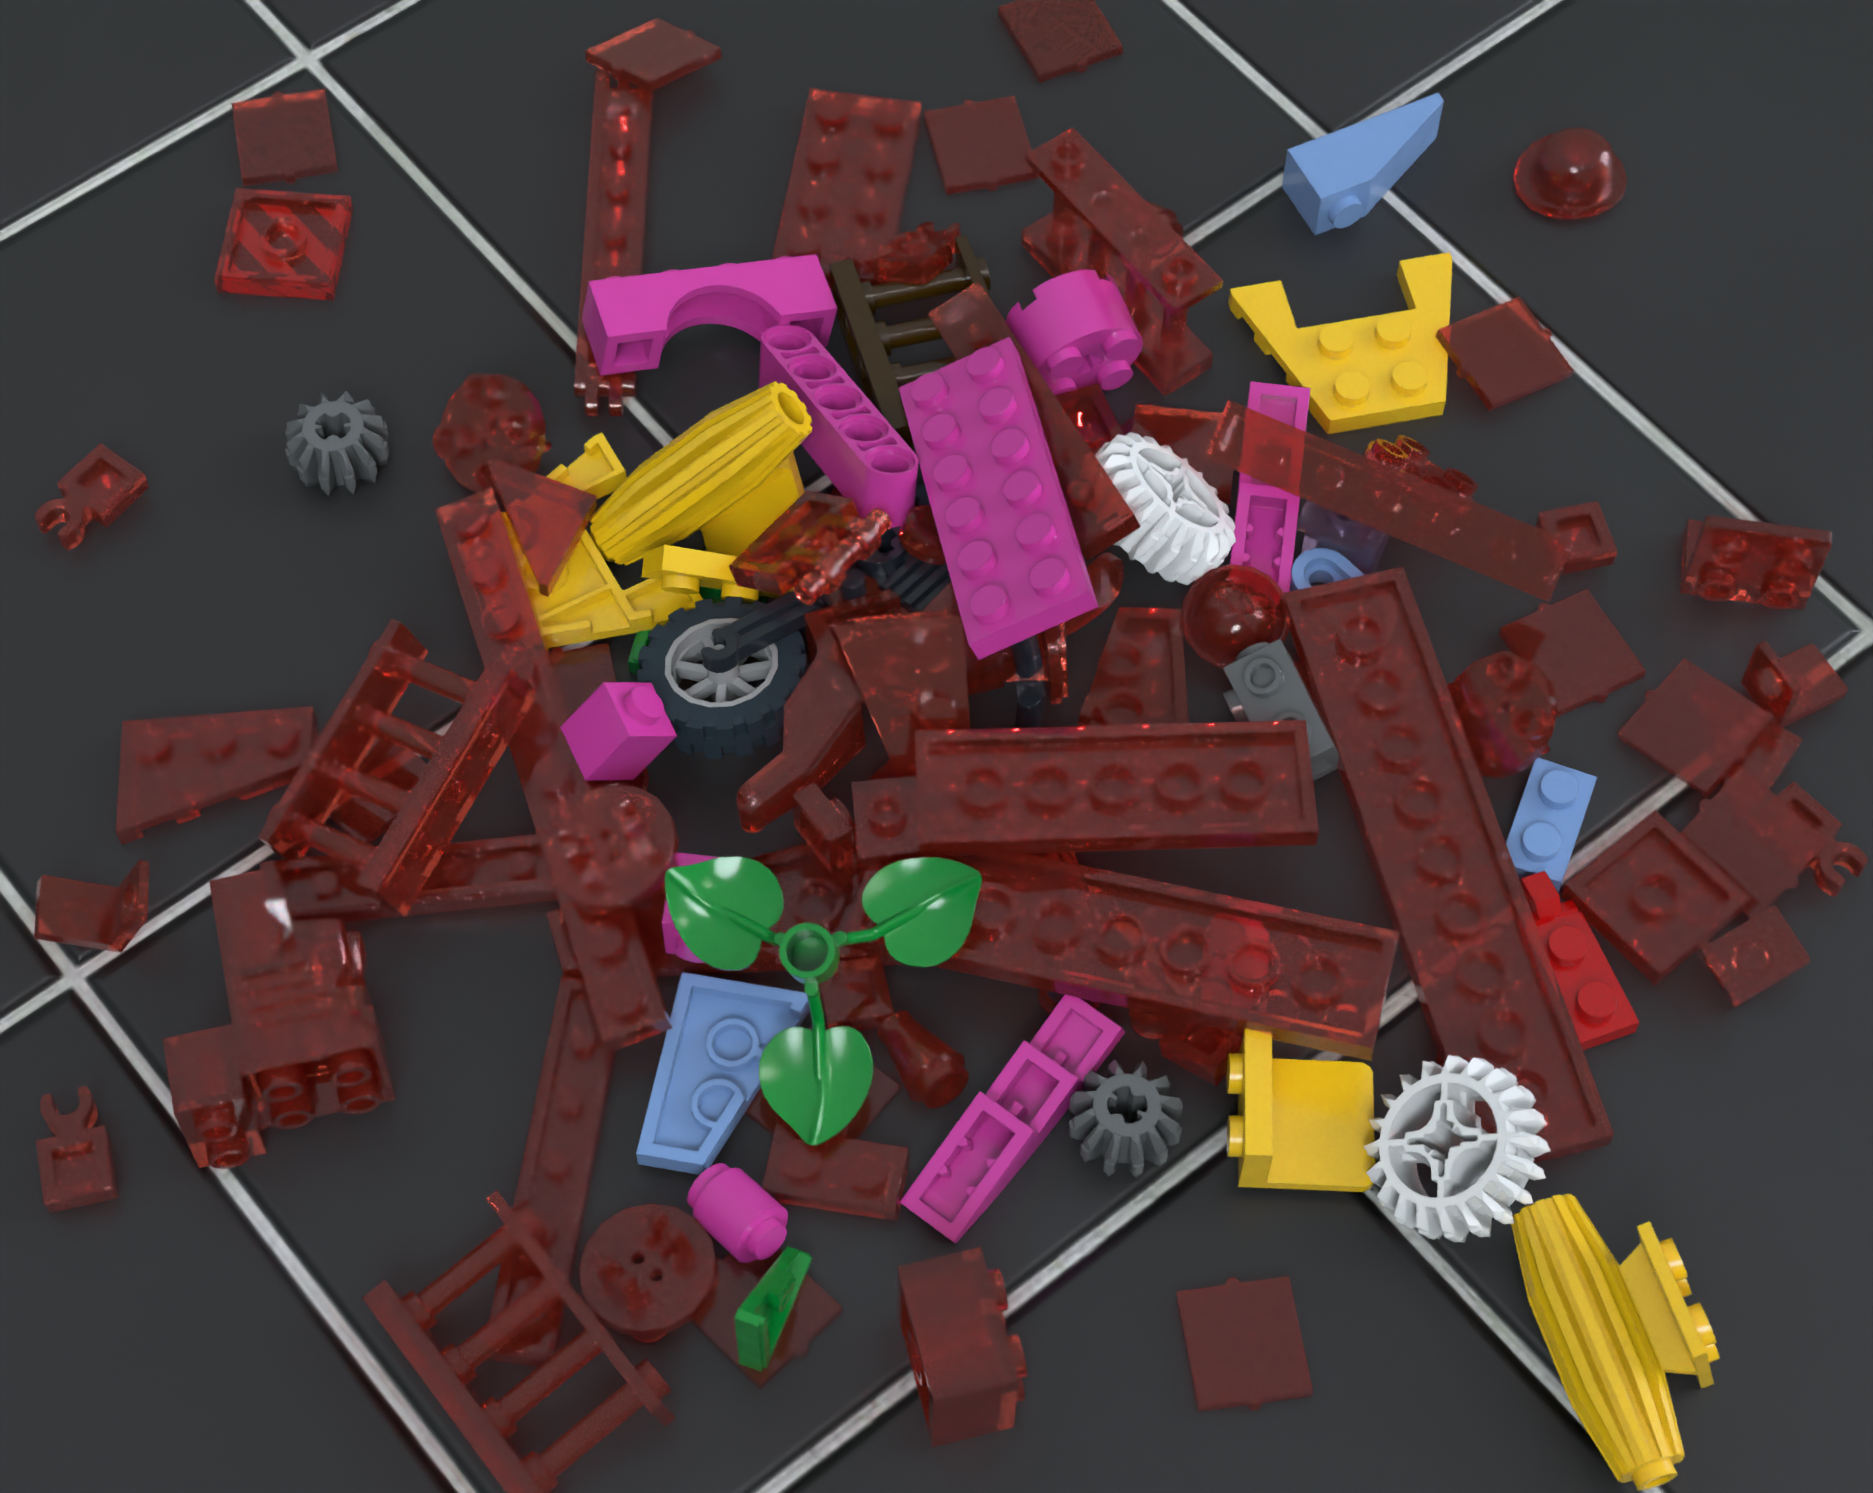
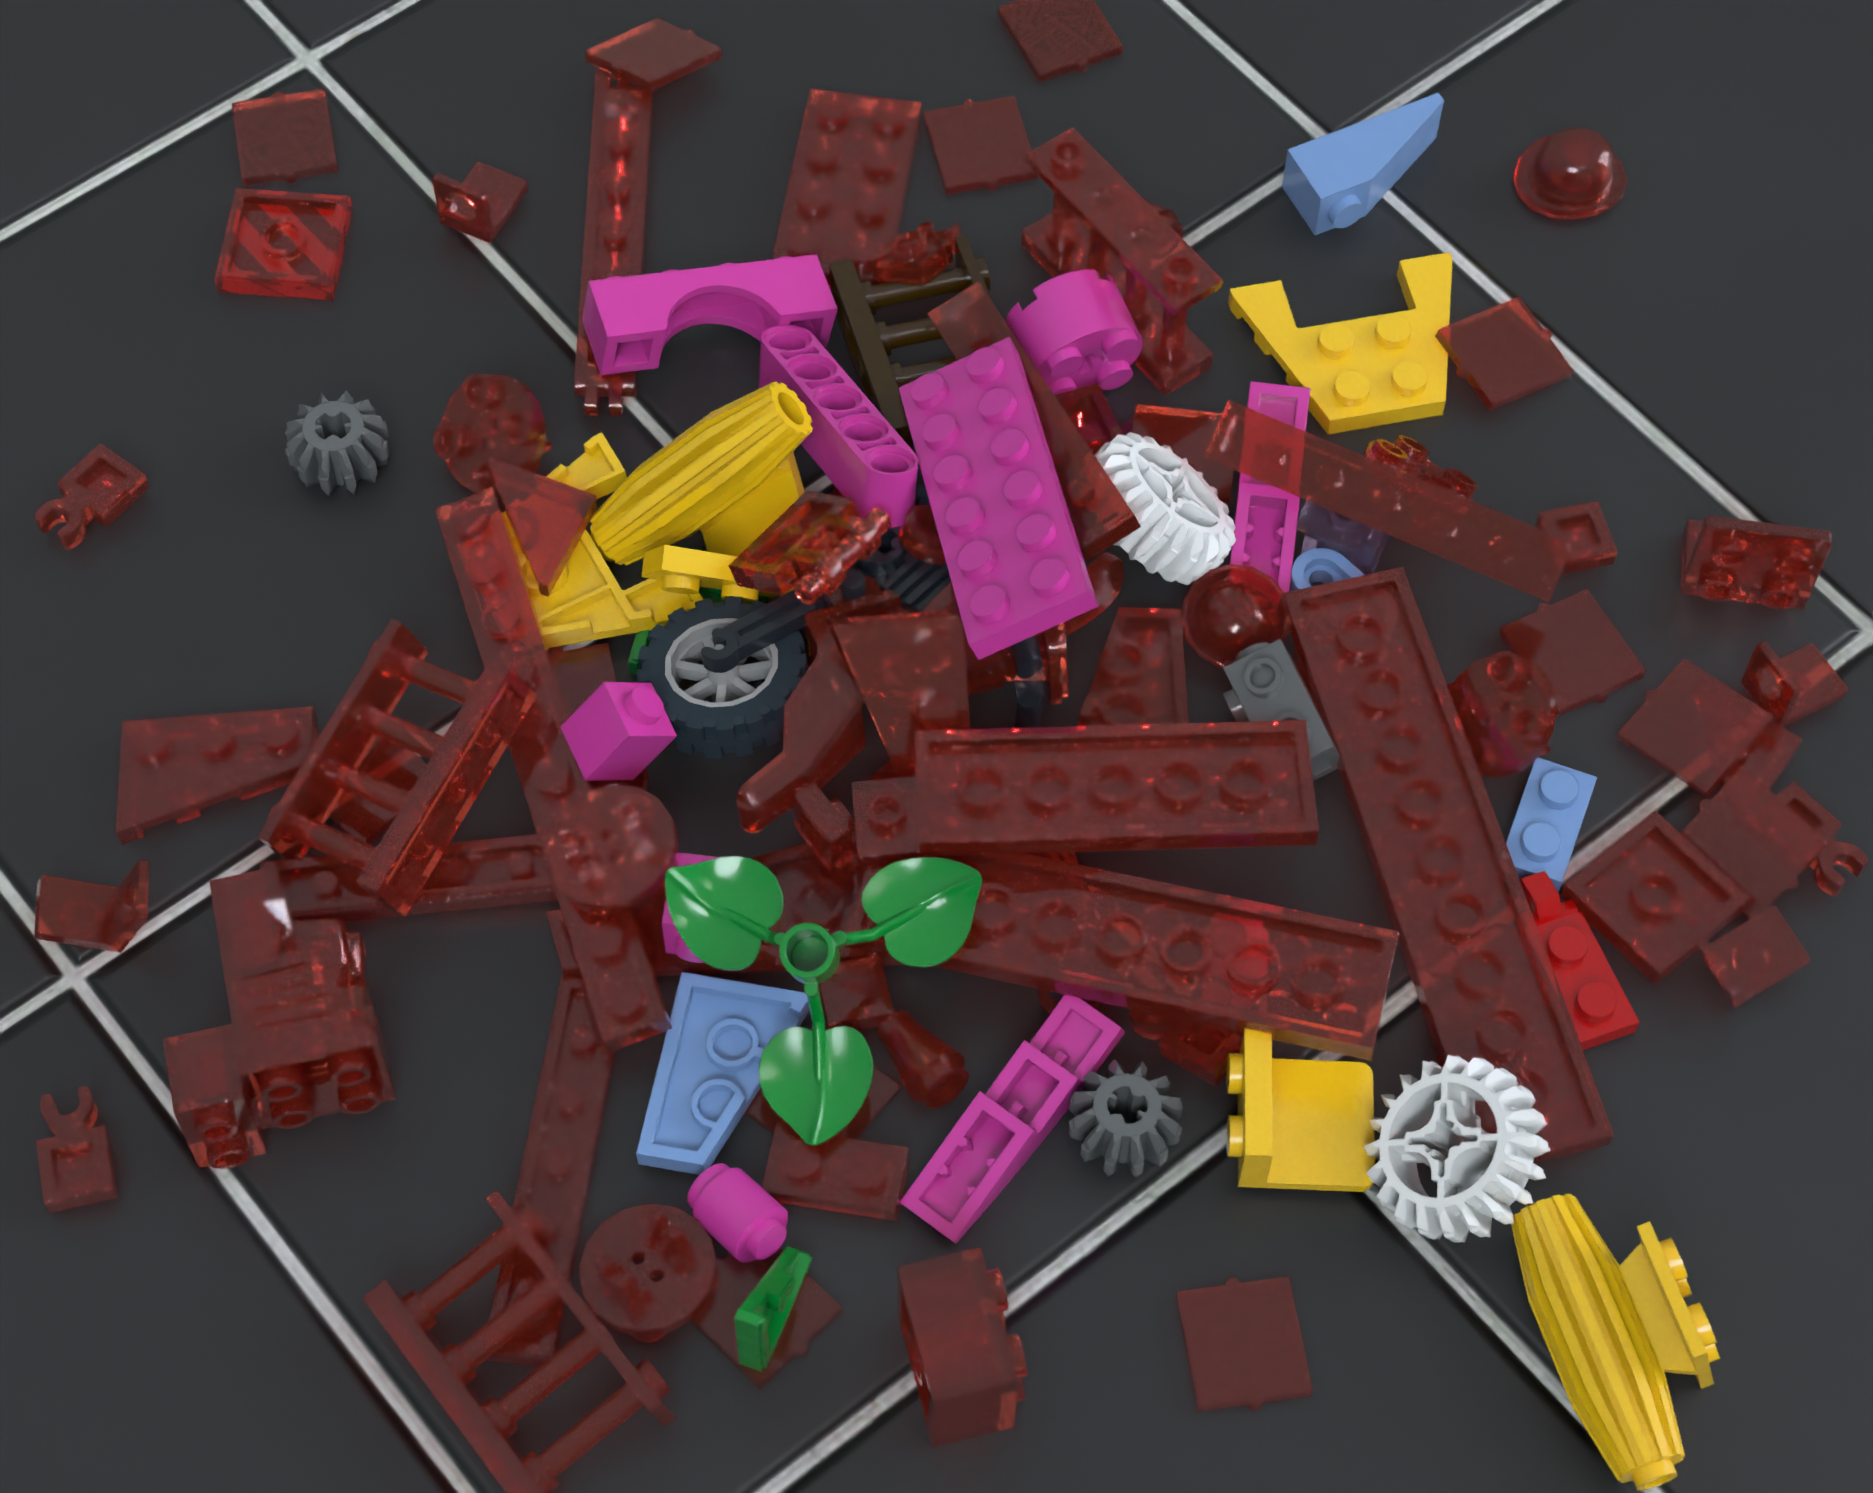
none -> clear red bracket [432,162,528,244]

